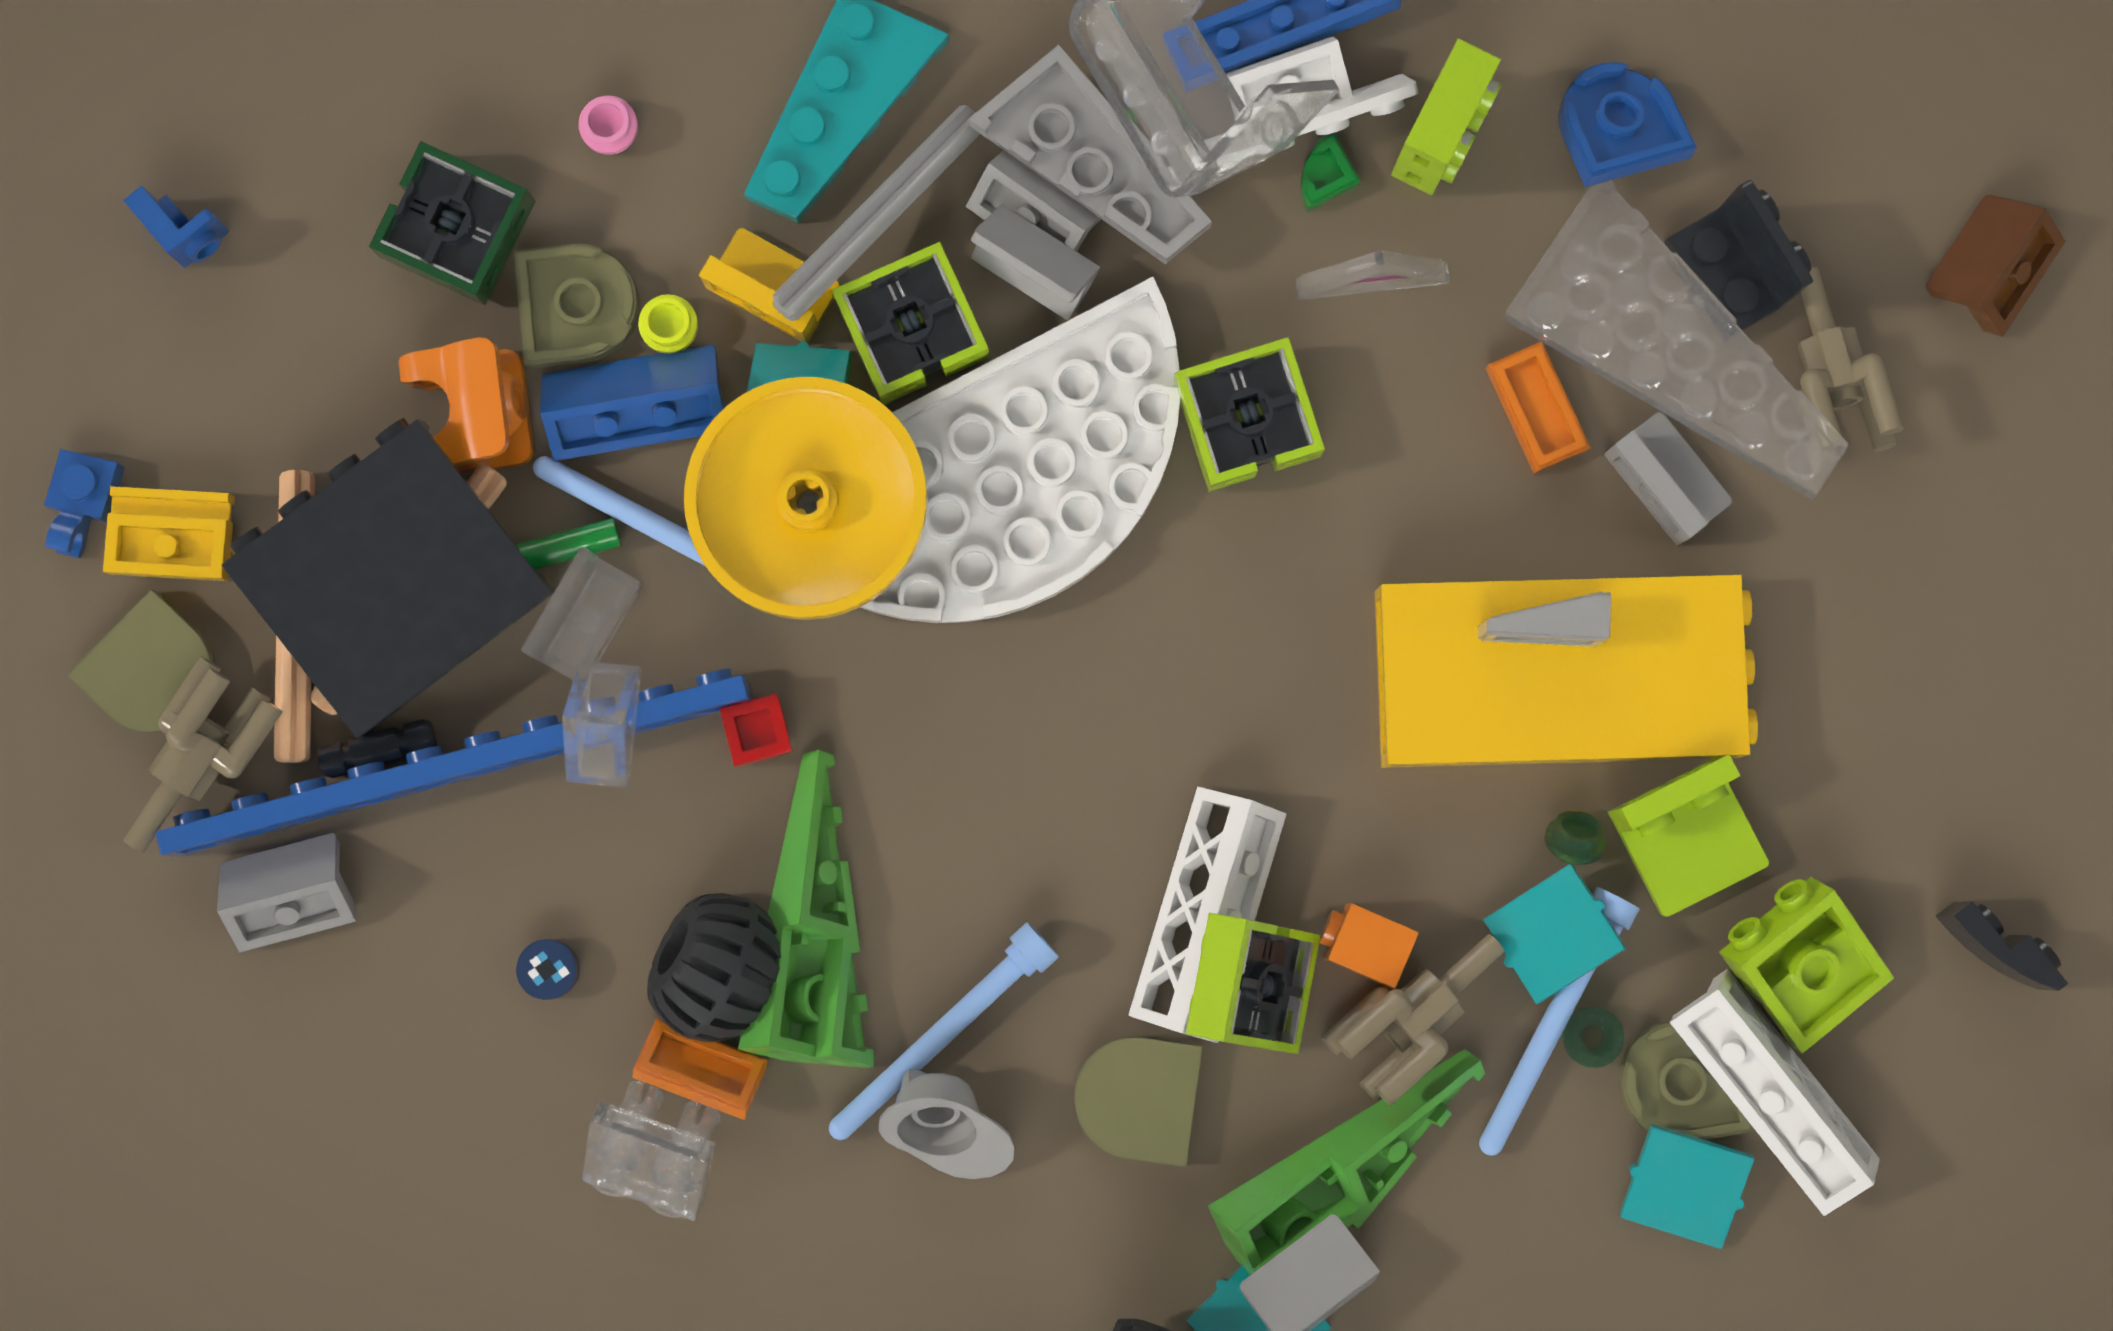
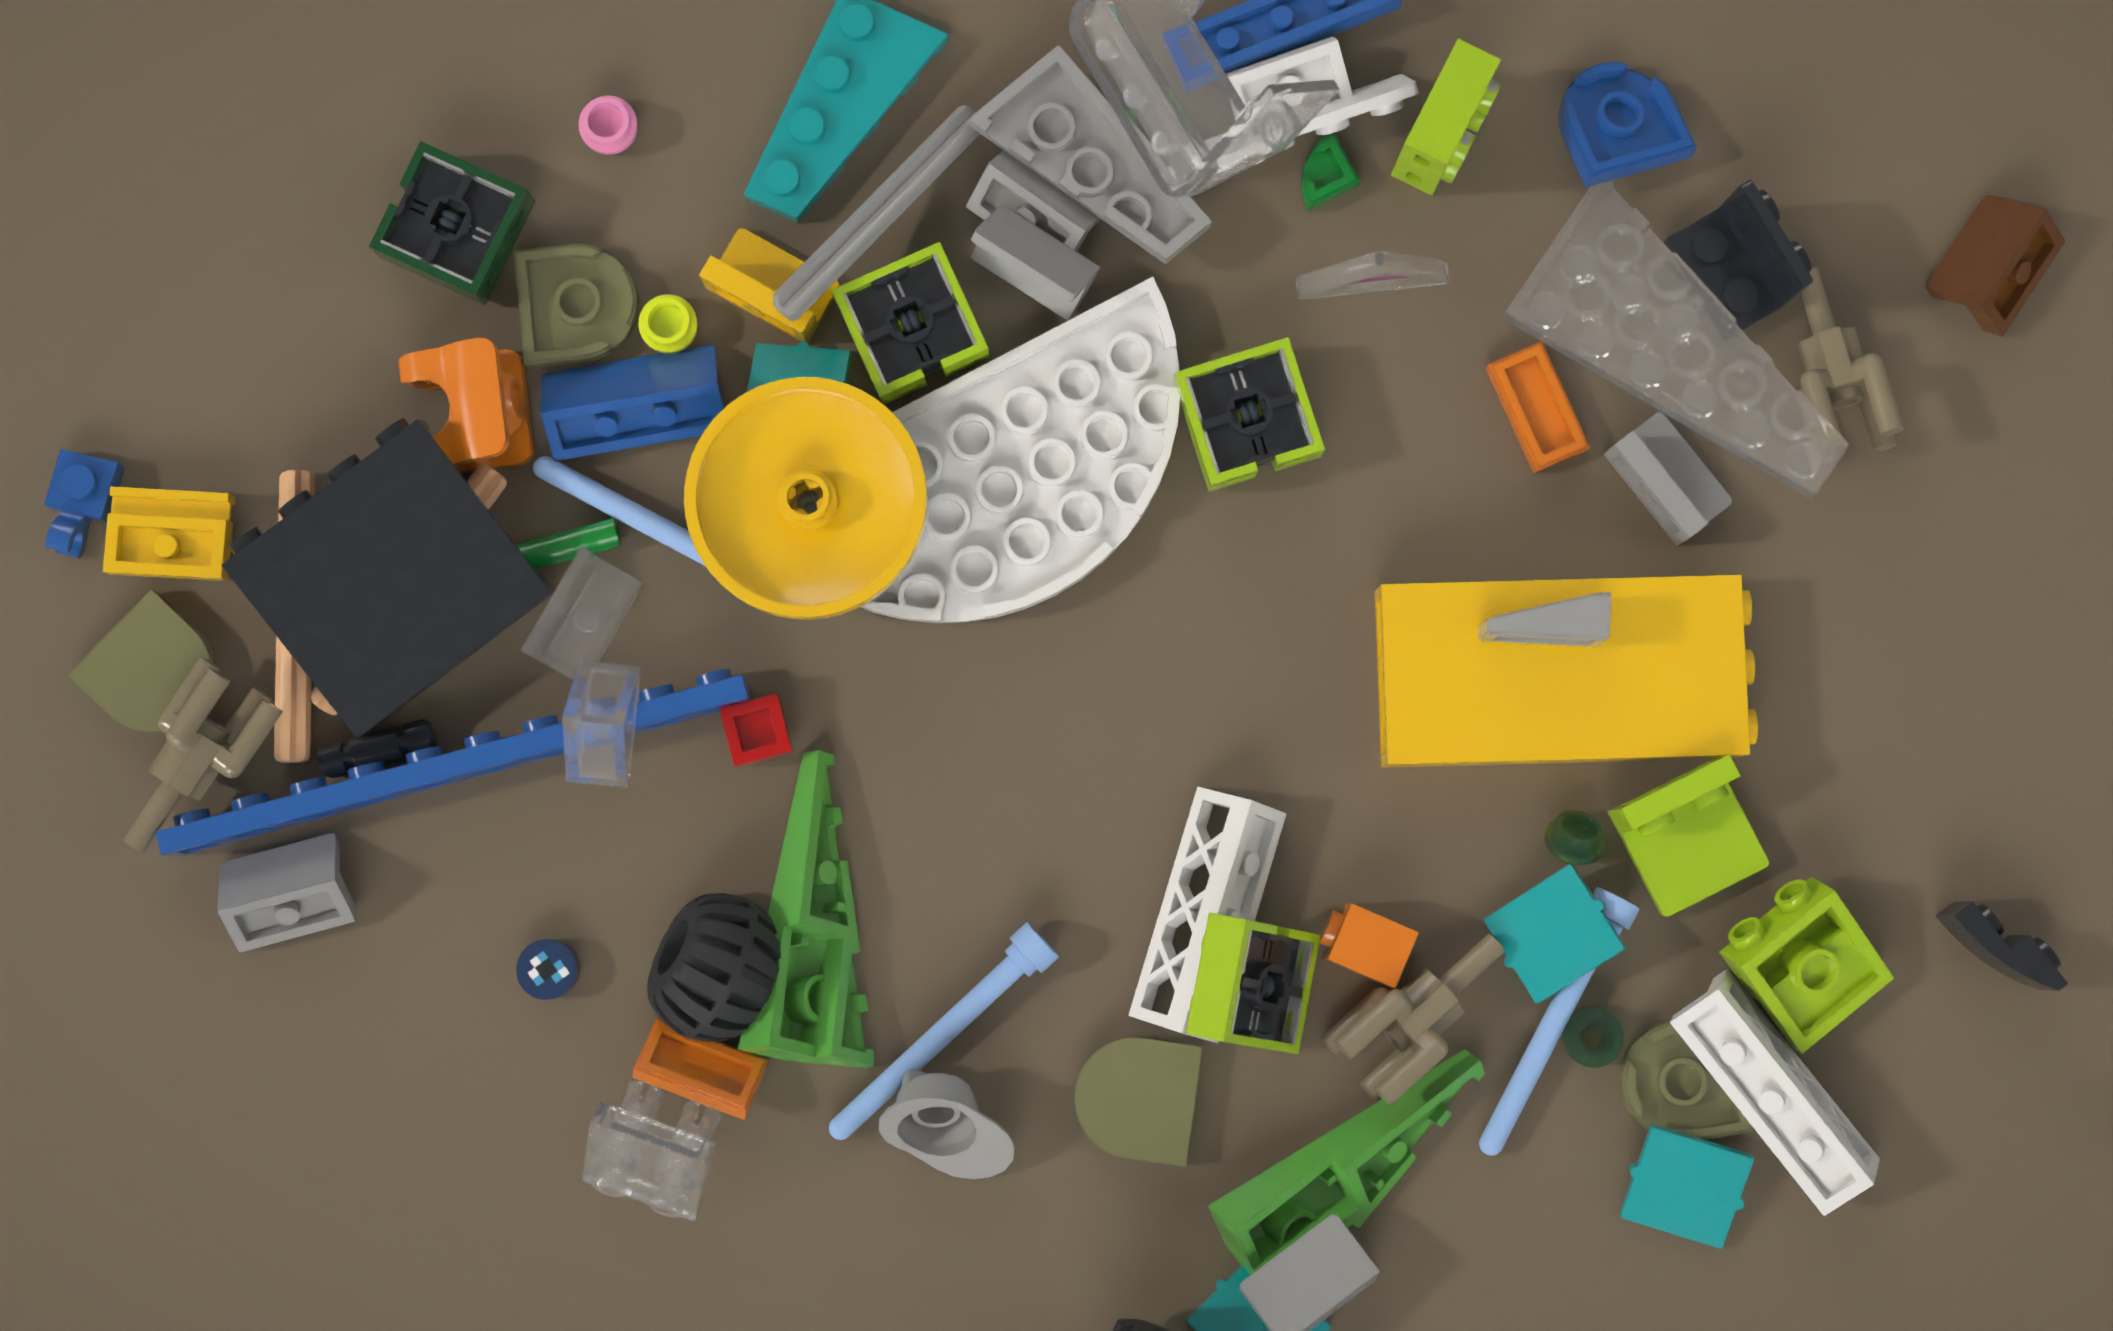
blue bracket [123,185,229,268] -> none

